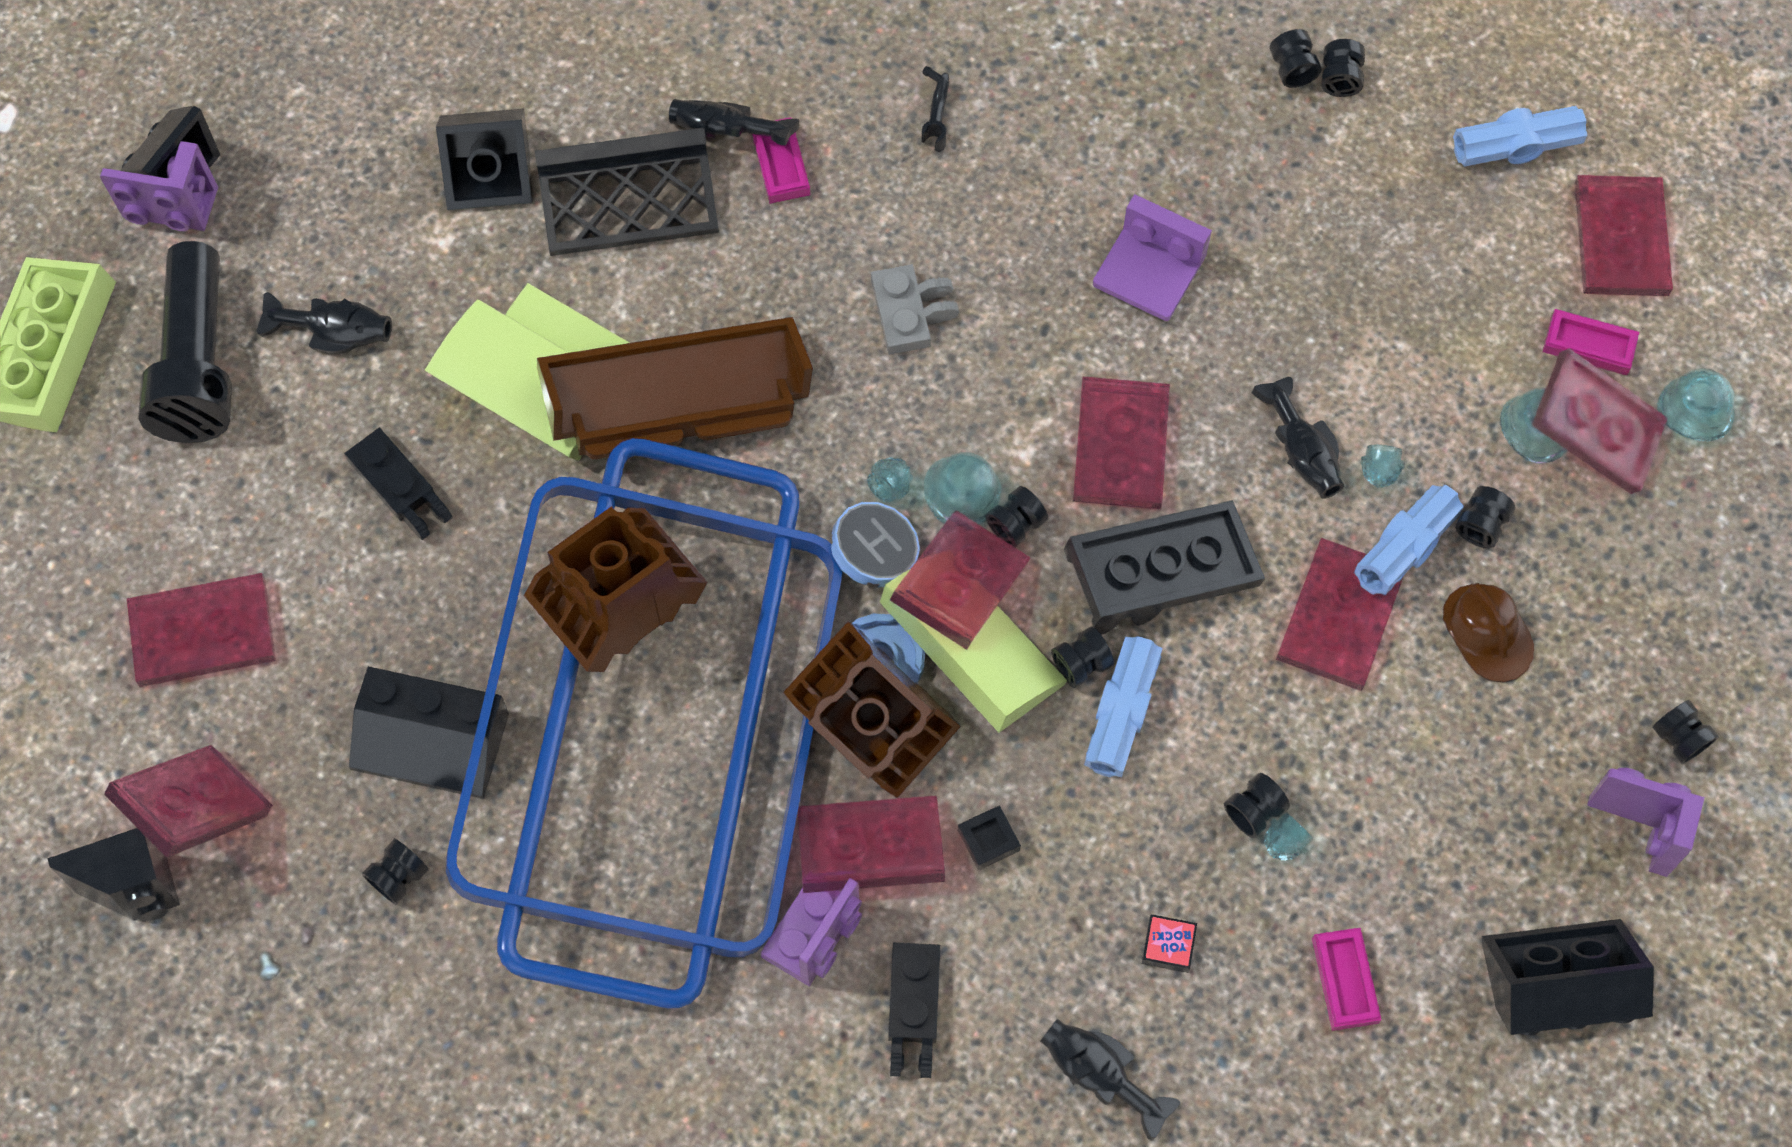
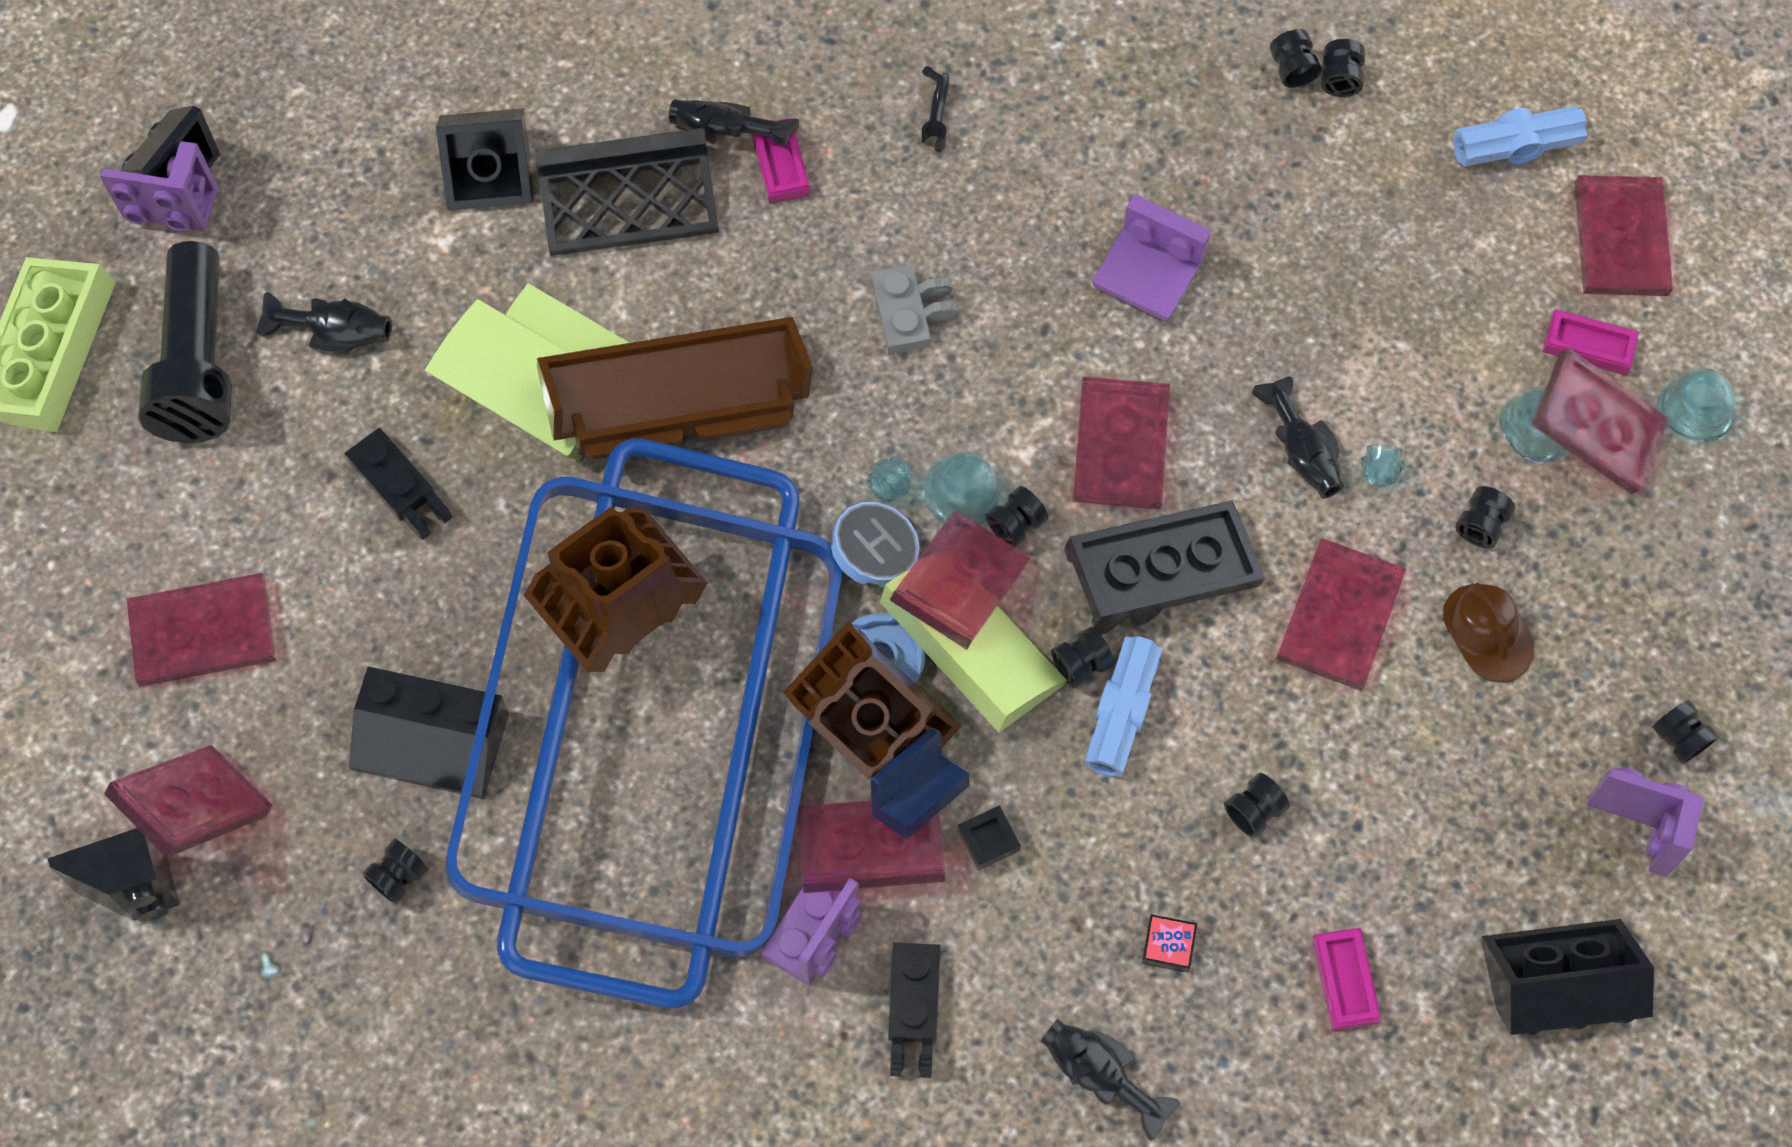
clear light blue plate [1264,812,1313,861] -> none
light blue piece [1354,485,1464,595] -> none
none -> dark blue panel [870,727,969,839]

